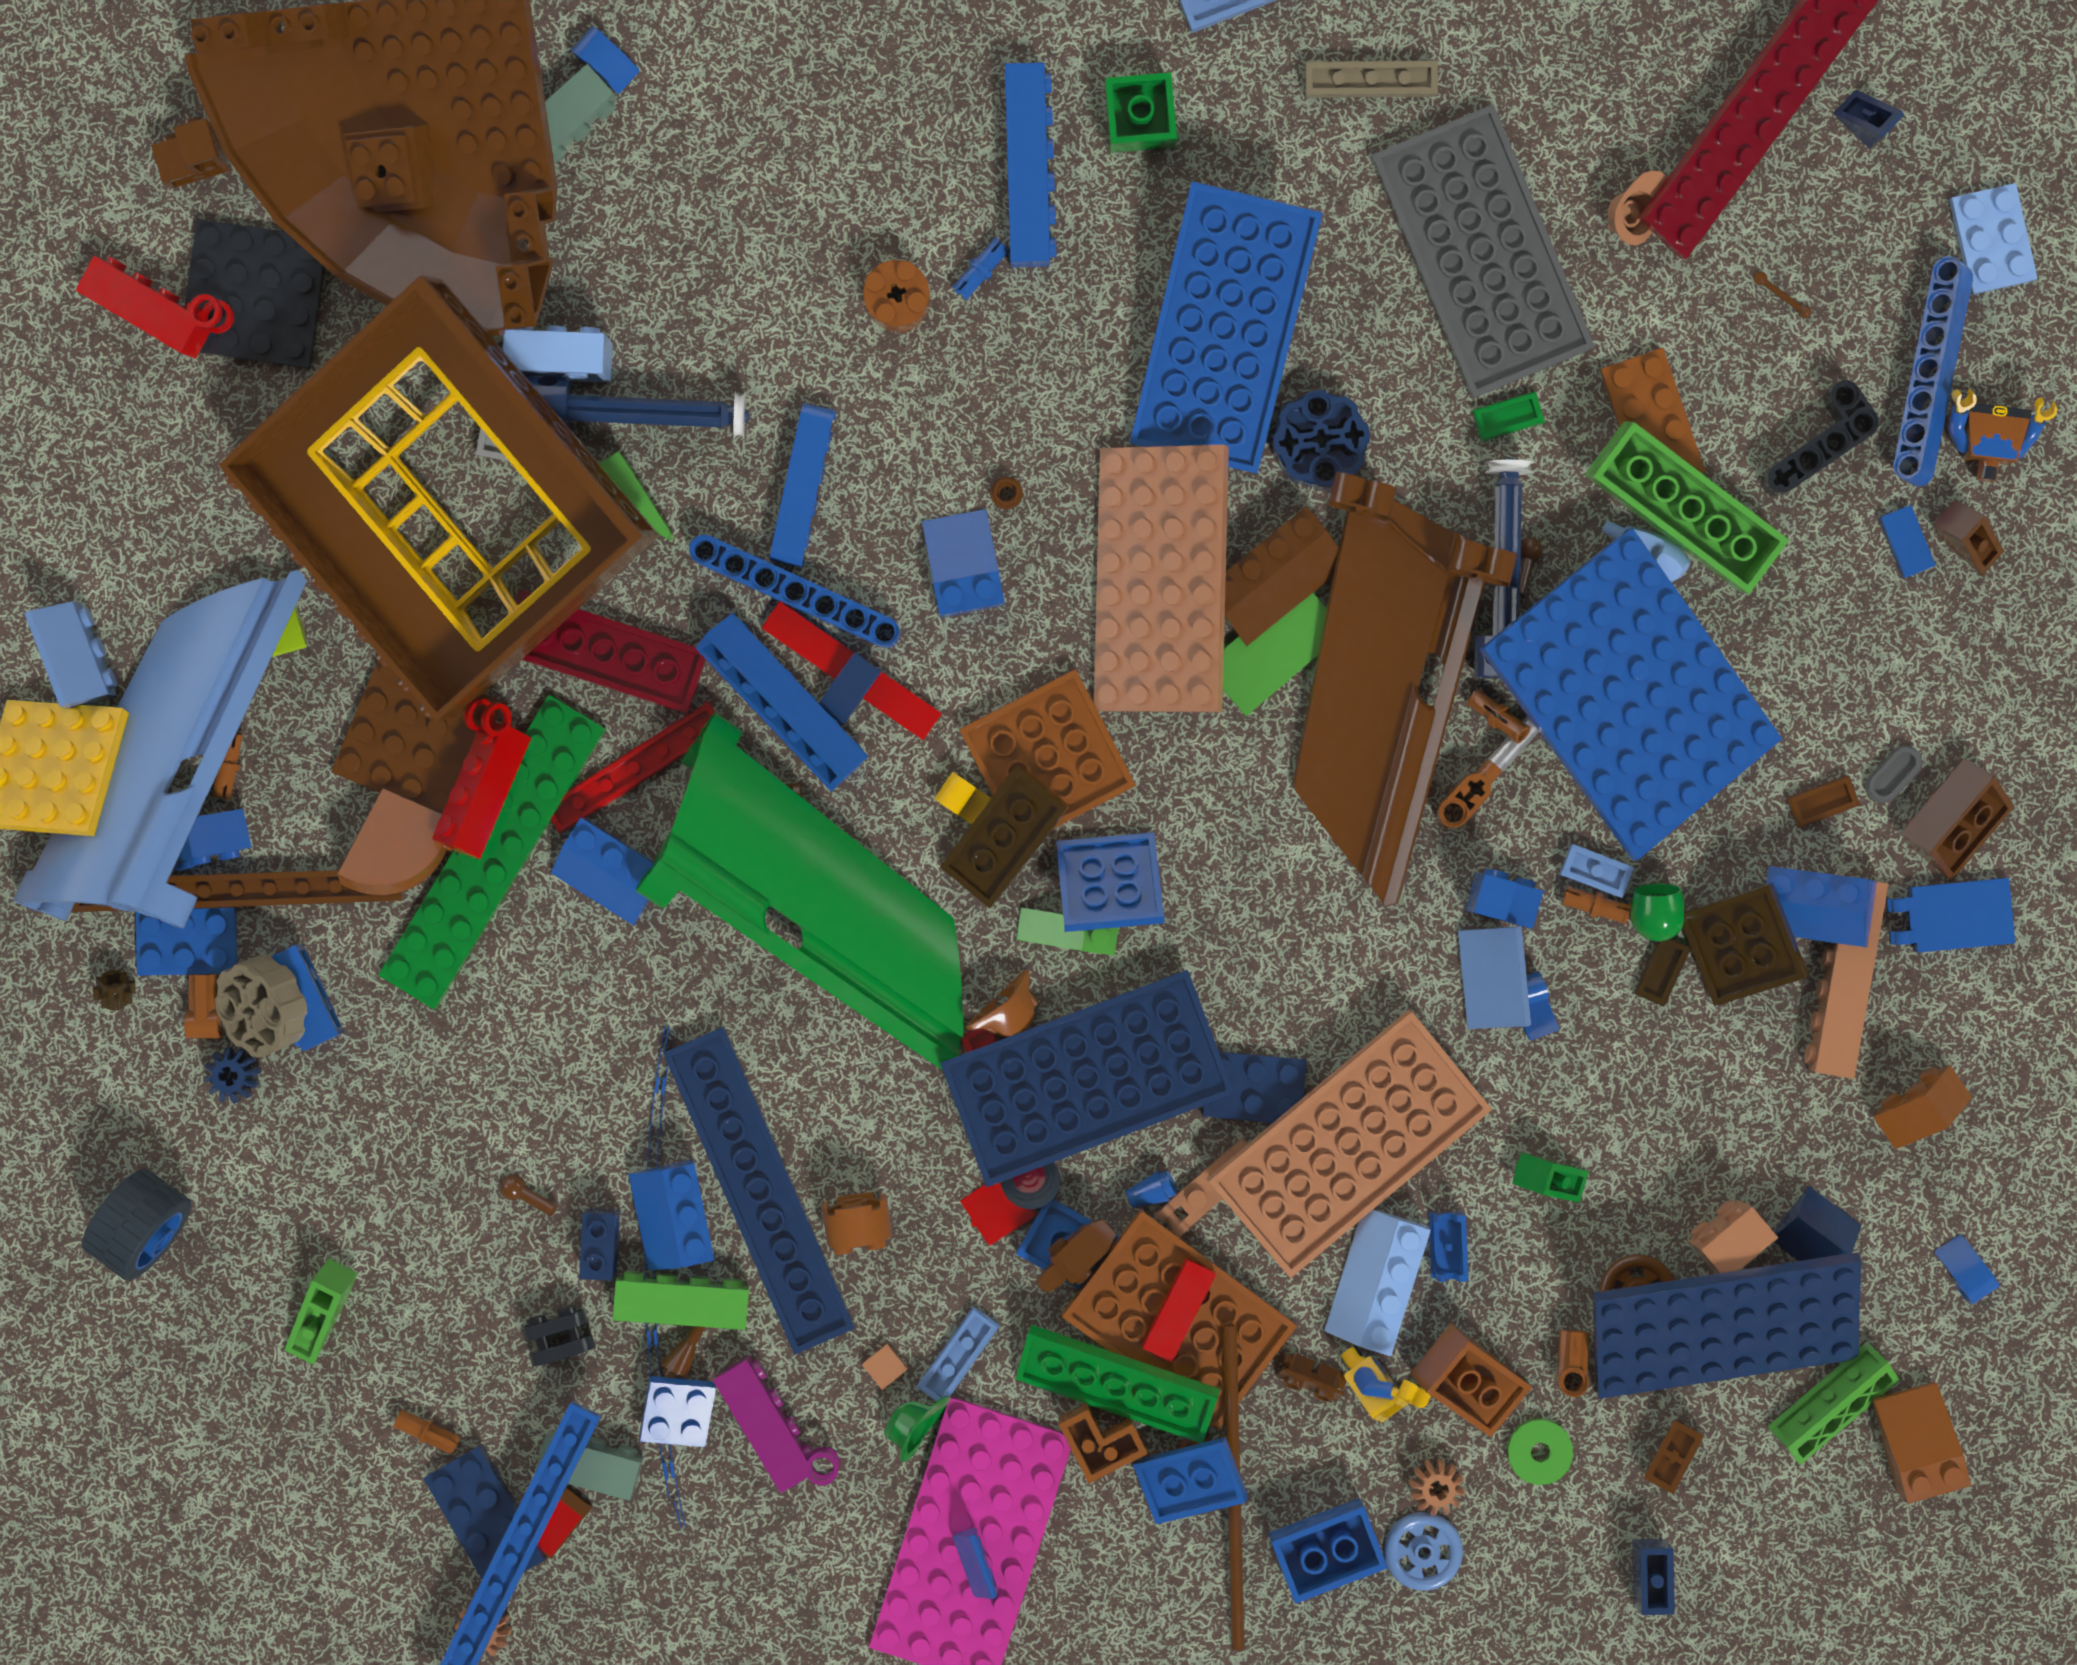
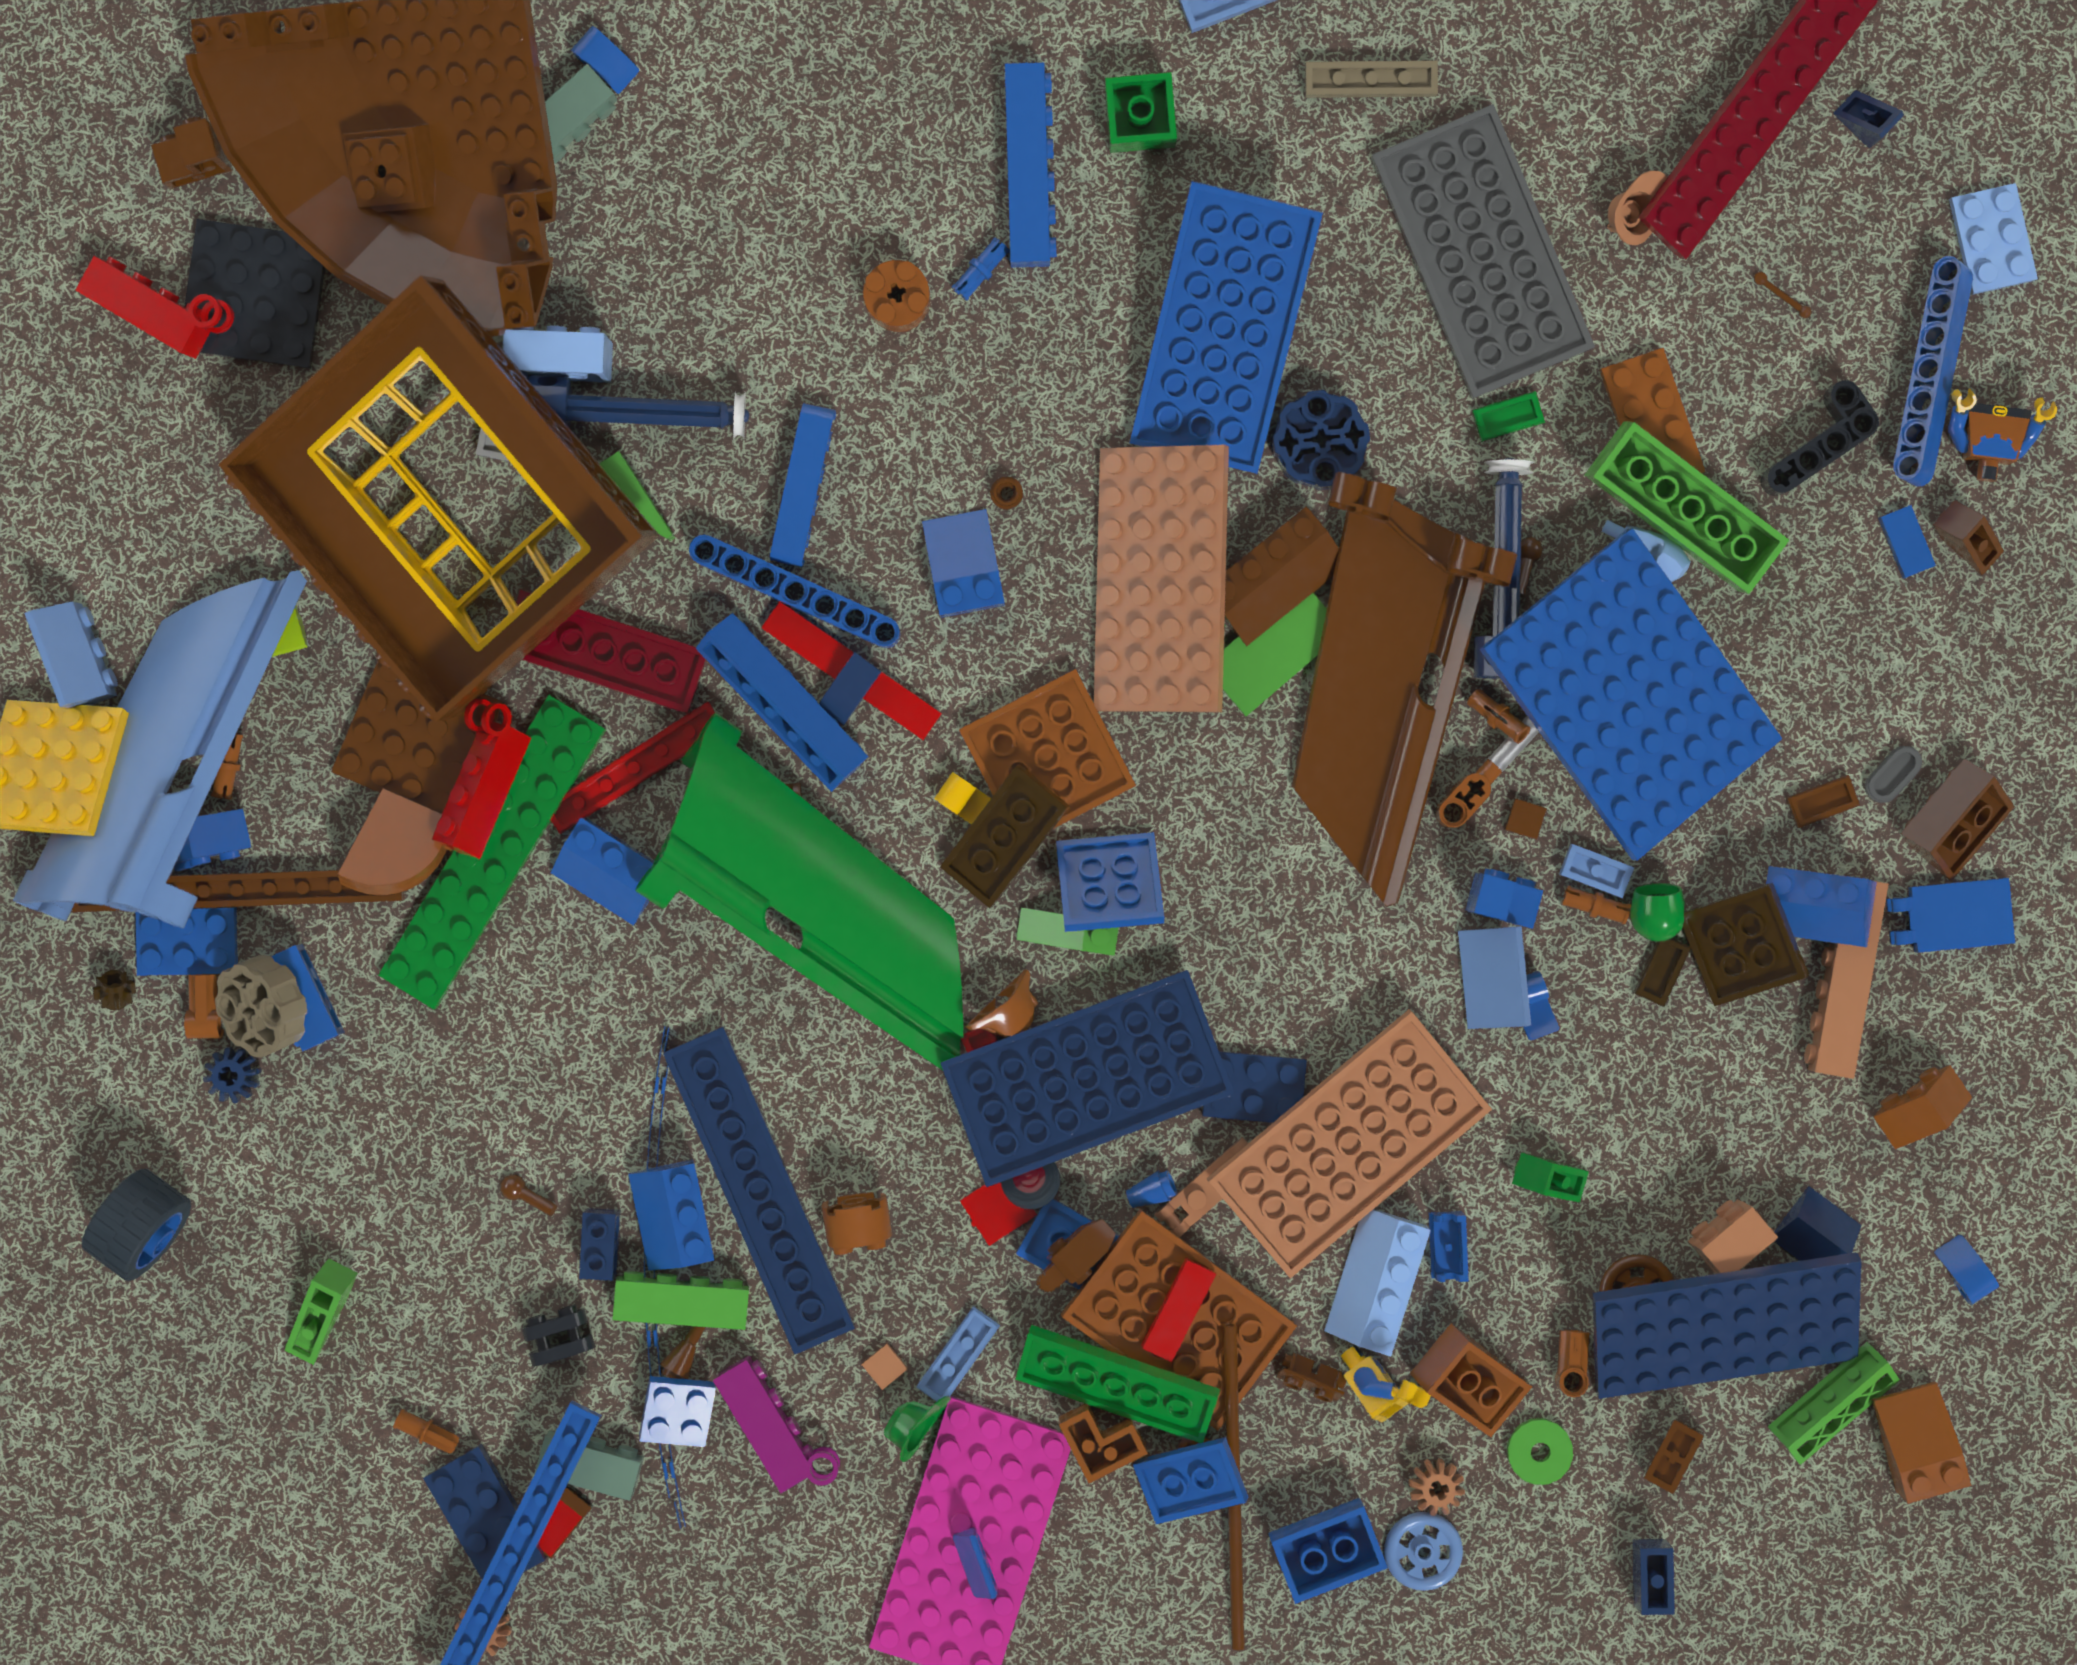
none -> reddish brown tile [1504,798,1547,840]

